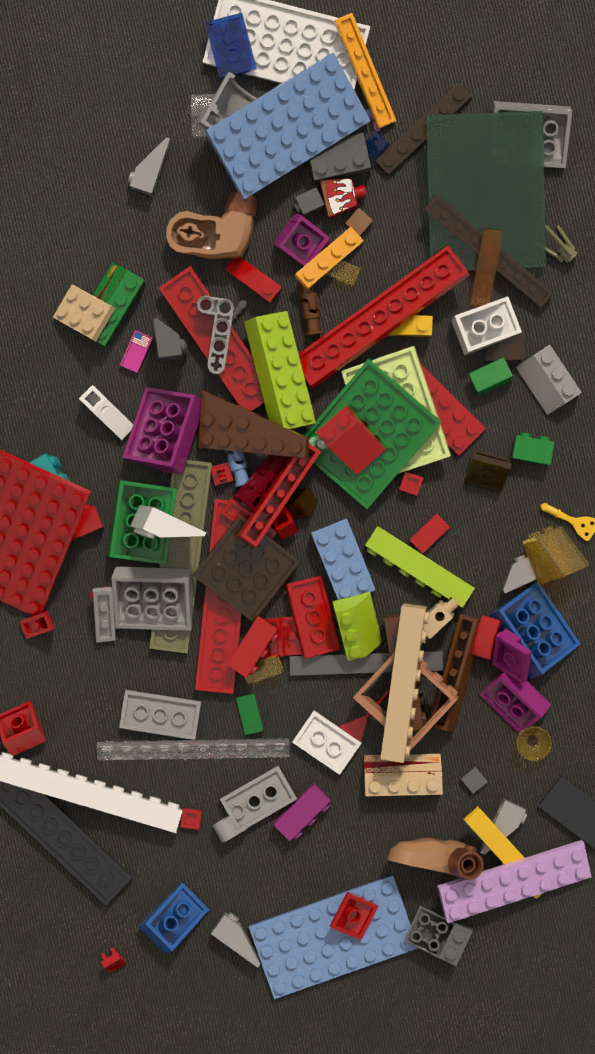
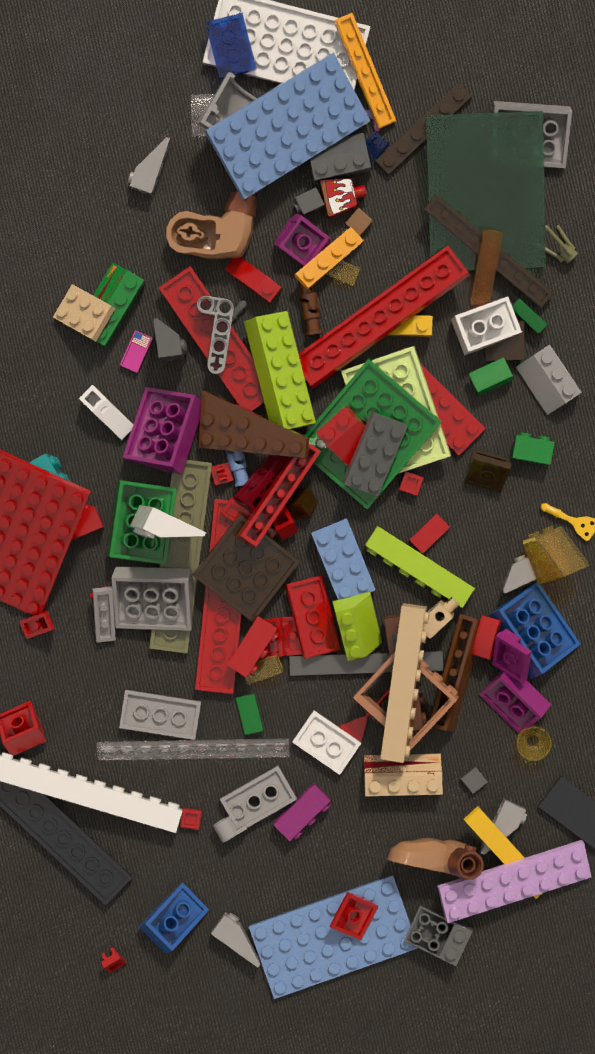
none -> dark grey plate [342,412,408,496]
none -> green slope [512,298,547,333]

